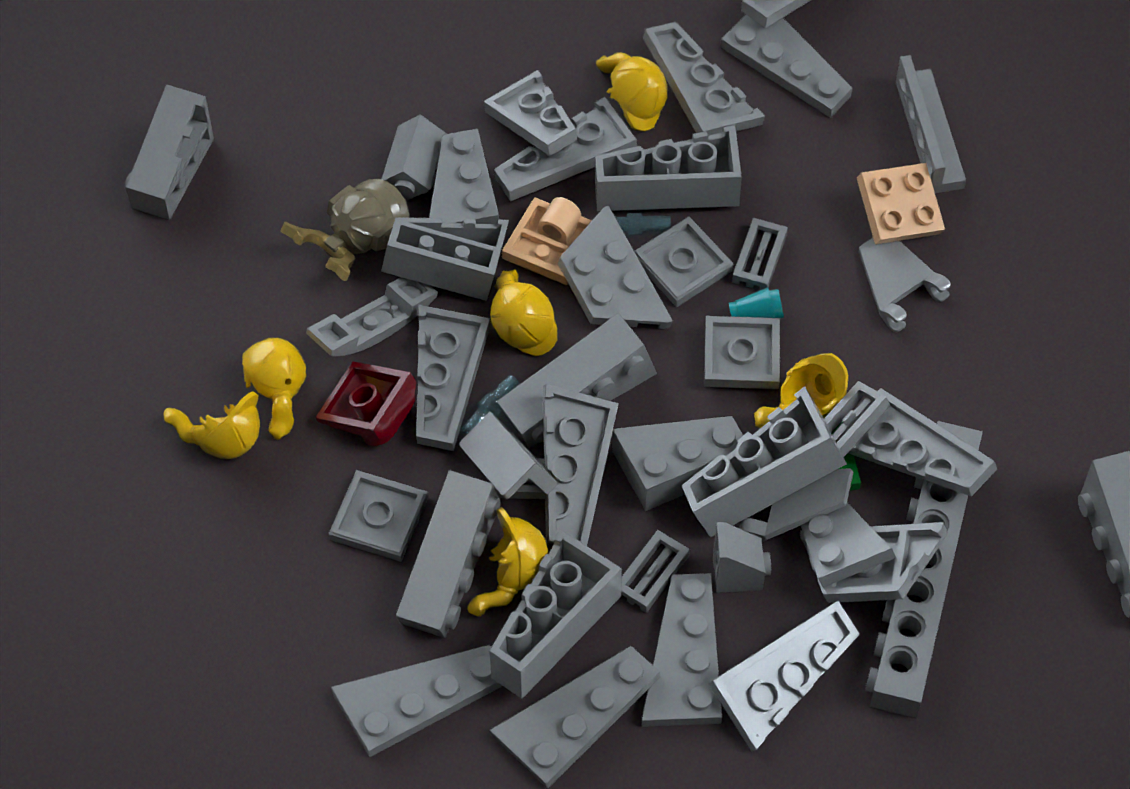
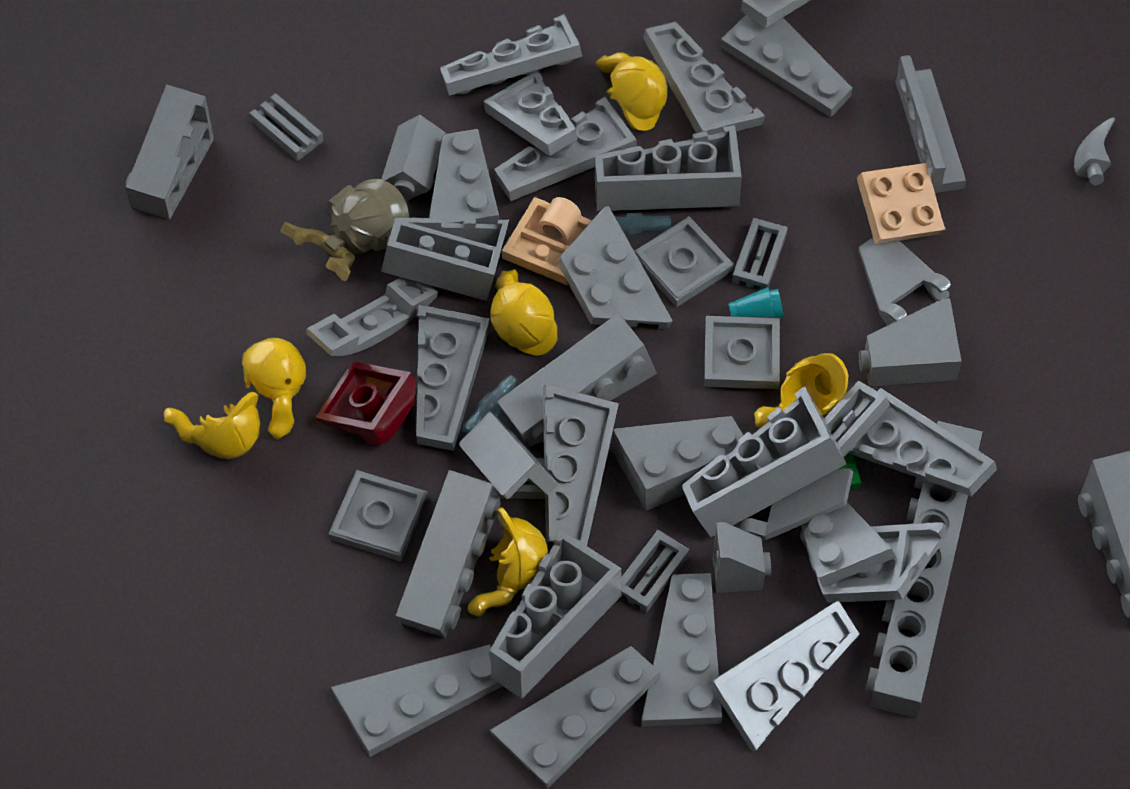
none -> light grey tile [250,93,323,161]
none -> light grey wing [440,14,582,96]
none -> light grey slope [859,298,962,386]
none -> light grey bar [1074,117,1115,185]

